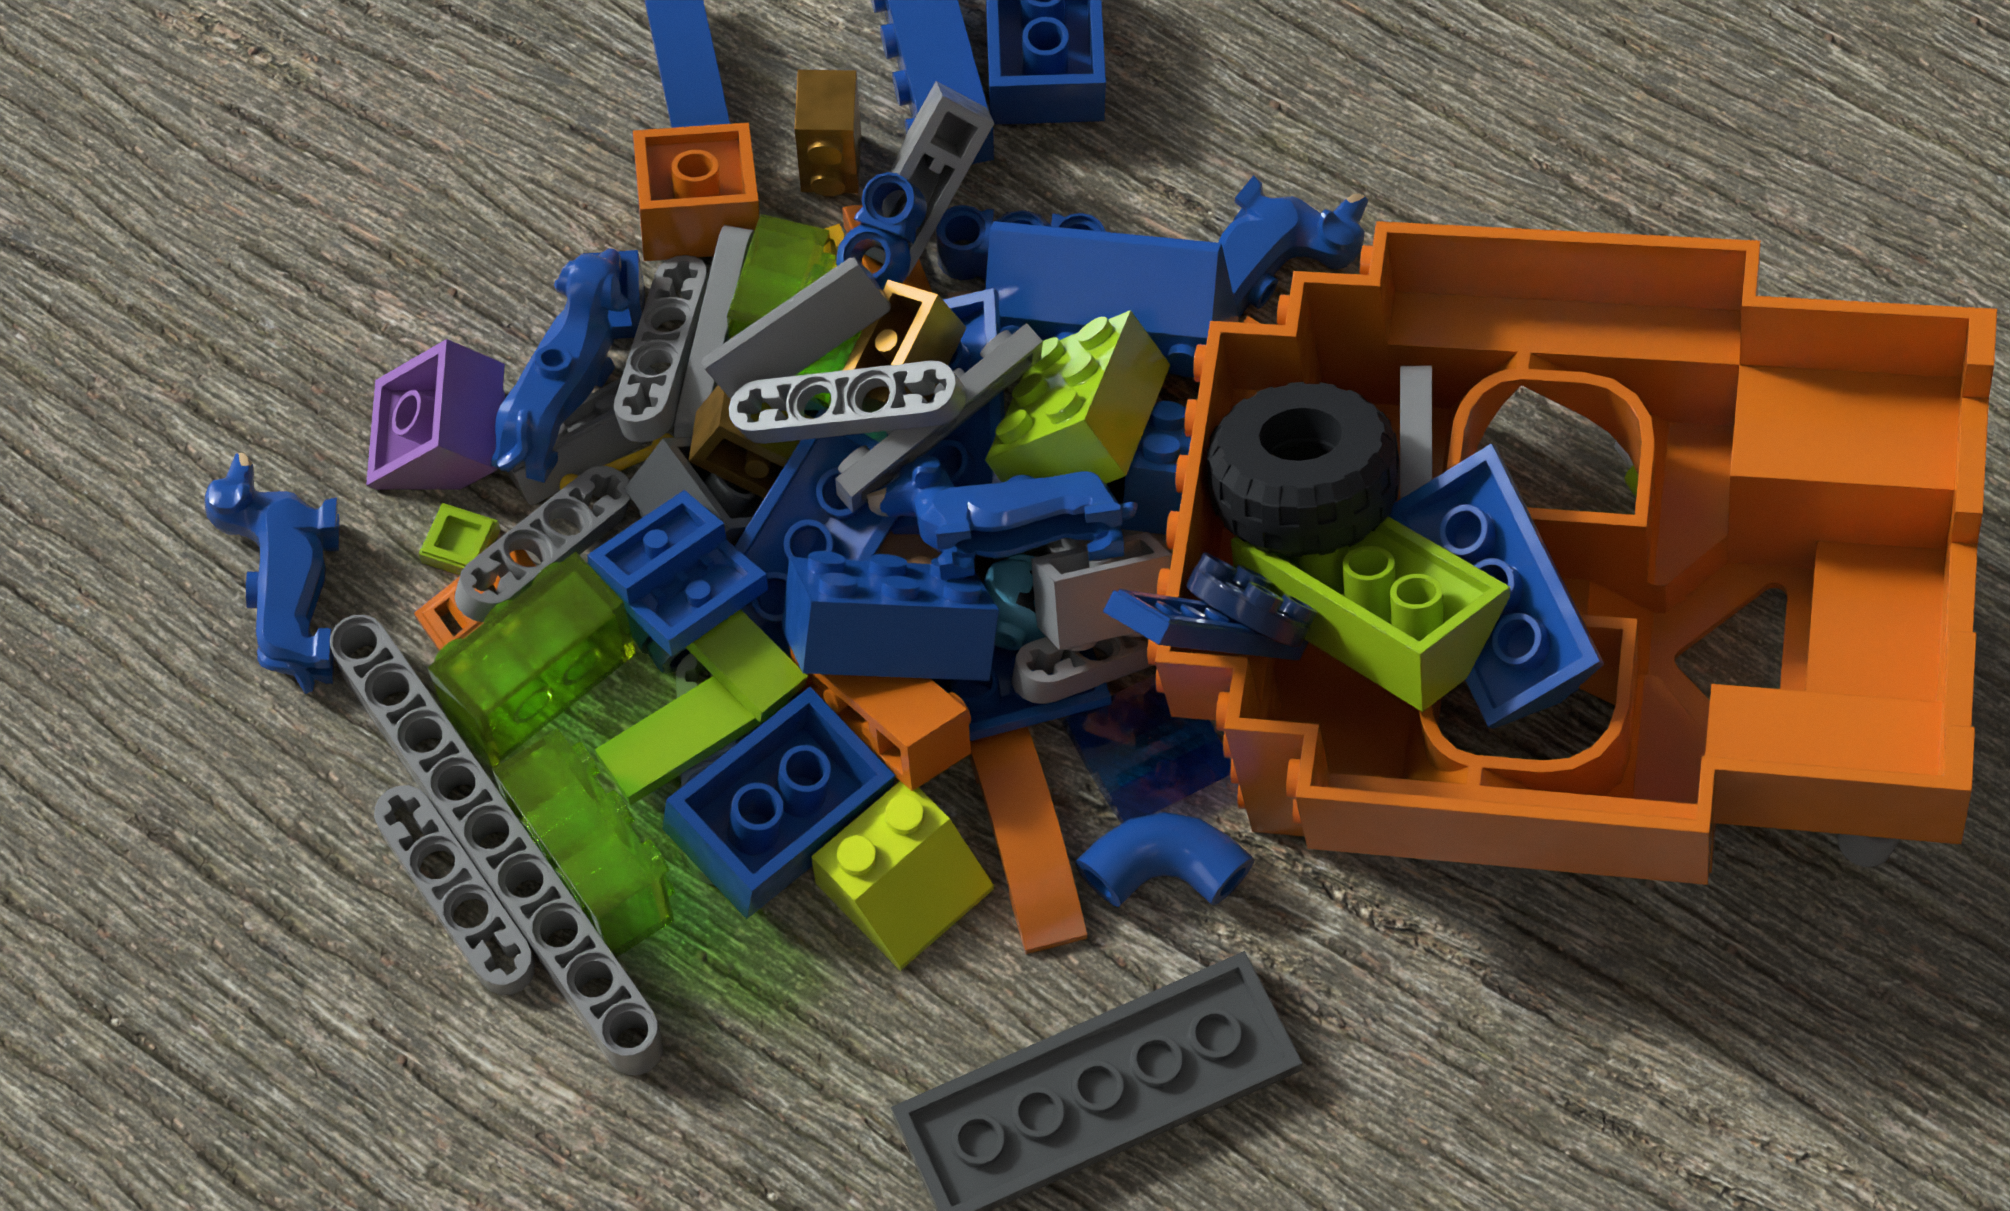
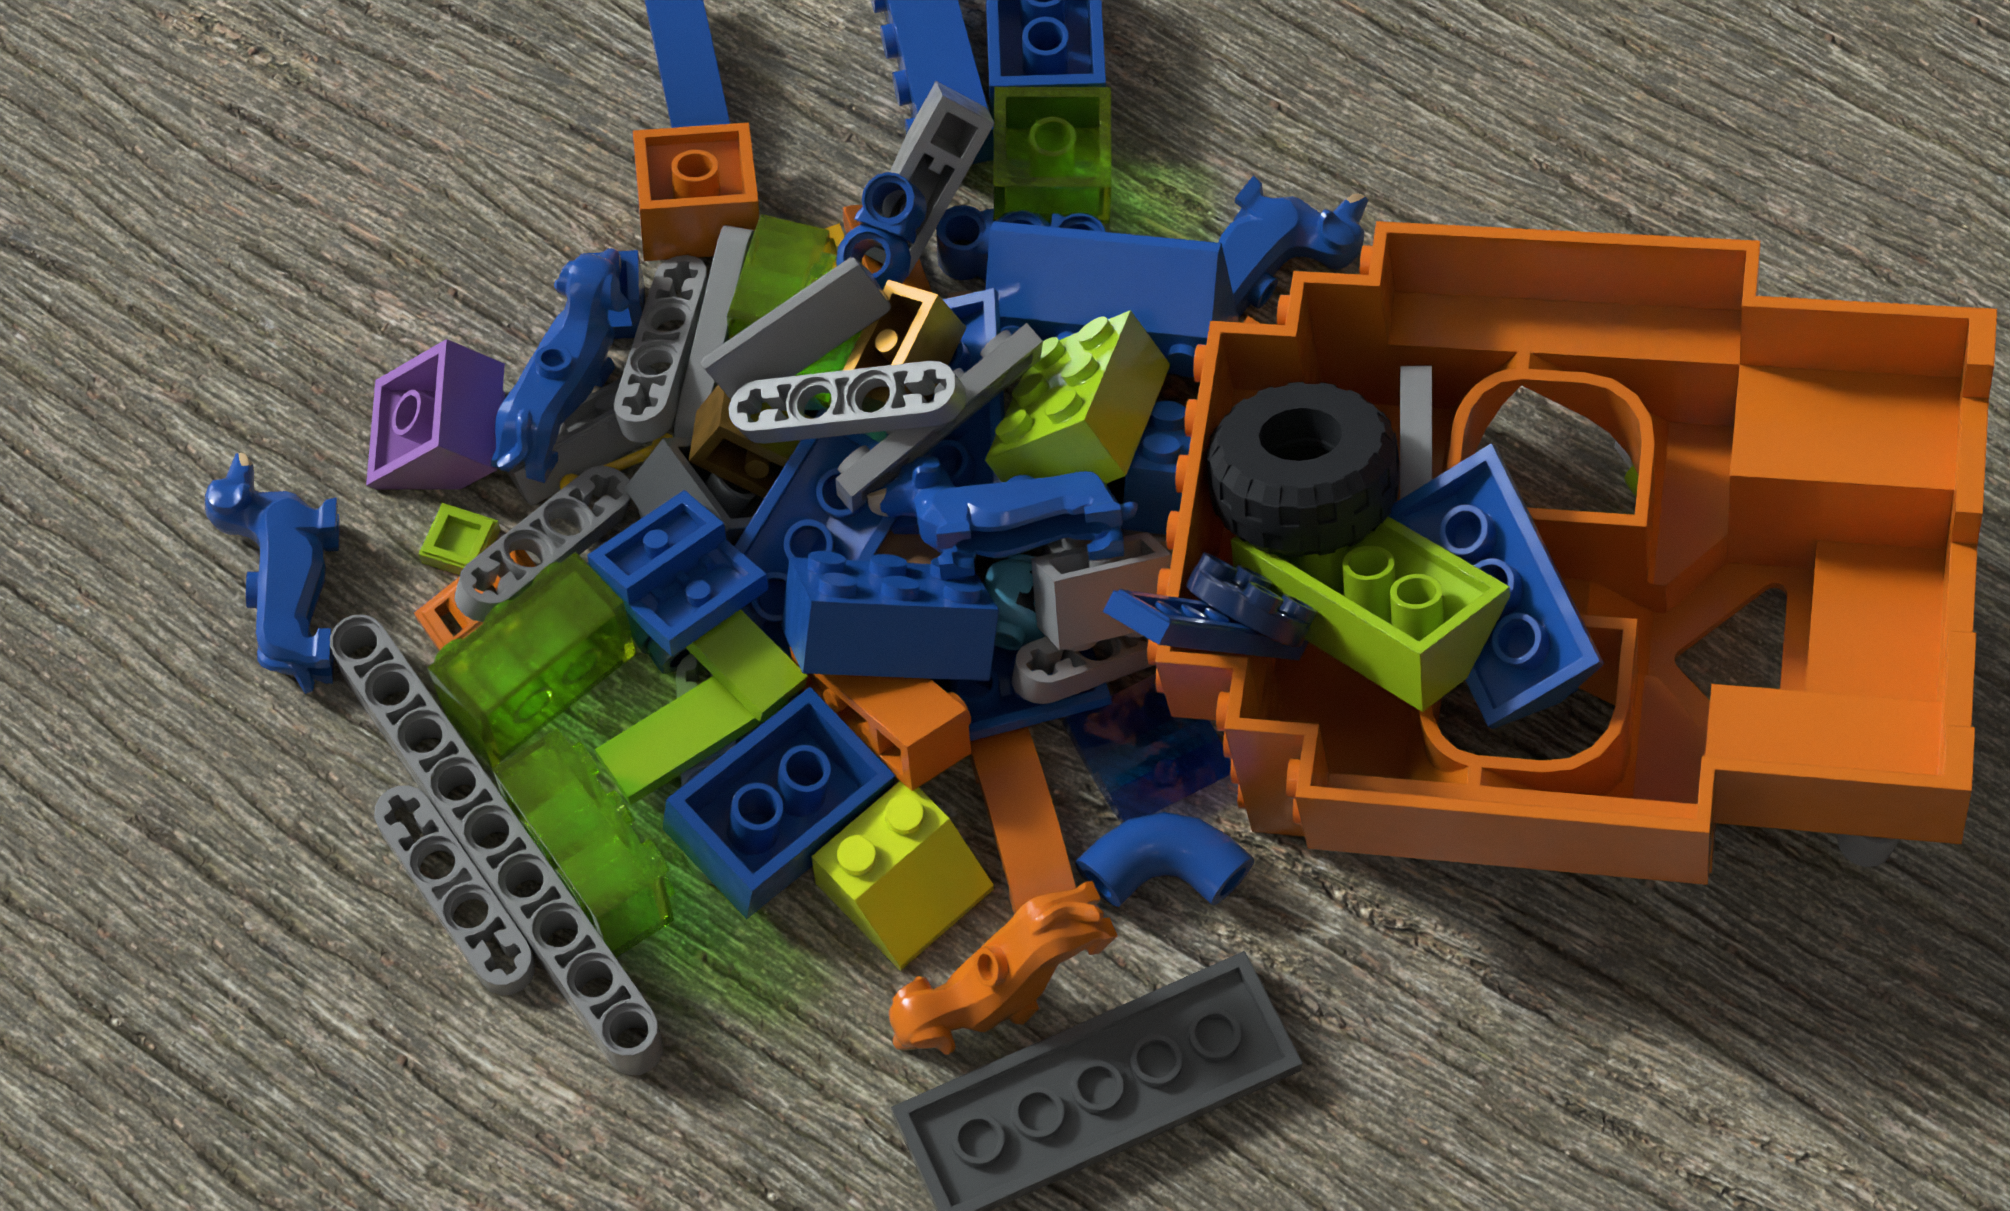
pearl gold brick [794,69,861,196] -> none
none -> orange animal [889,881,1118,1055]
none -> clear neon green brick [993,87,1112,224]

